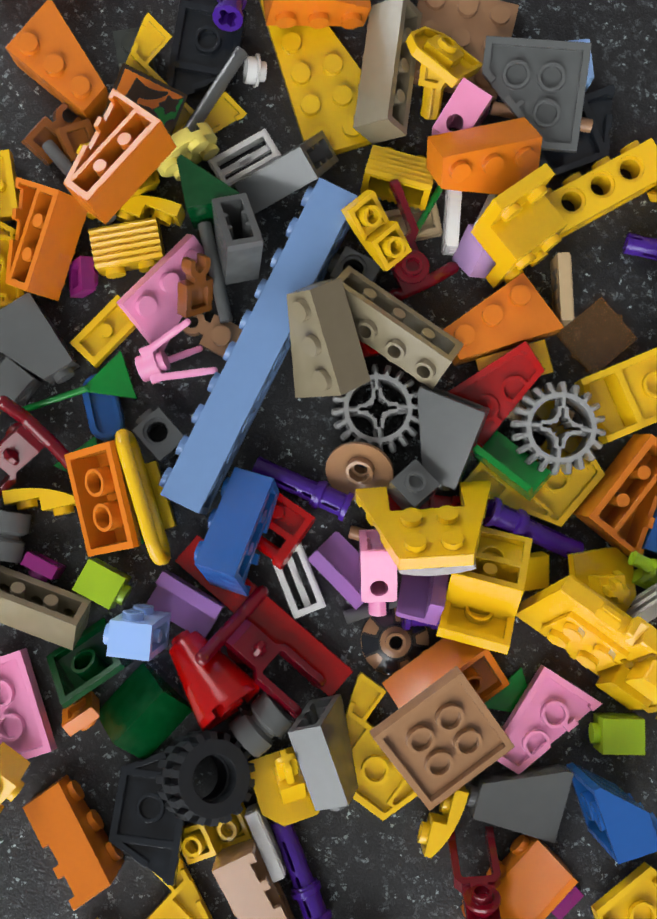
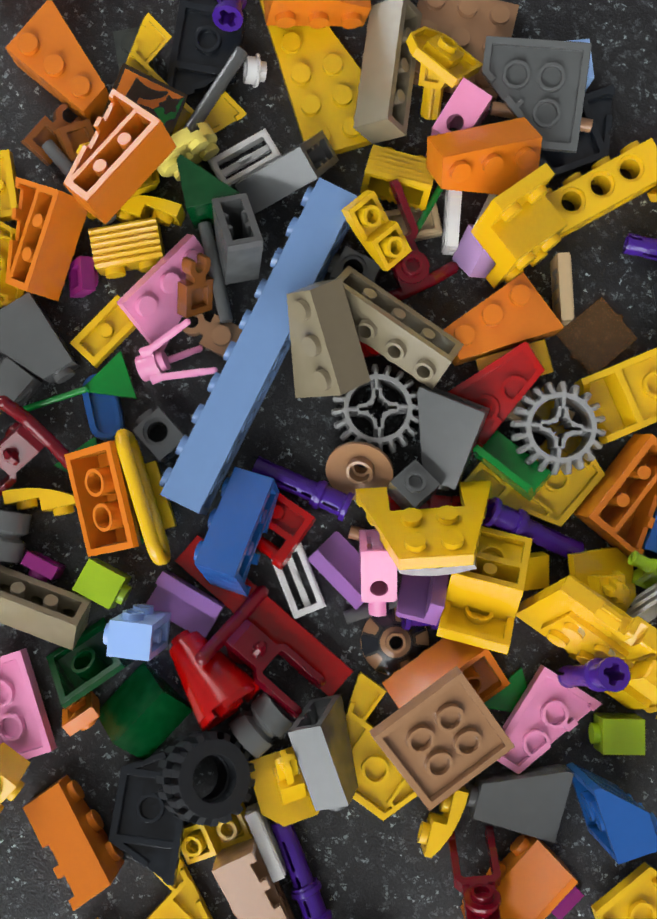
none -> dark purple pin [557,657,630,692]

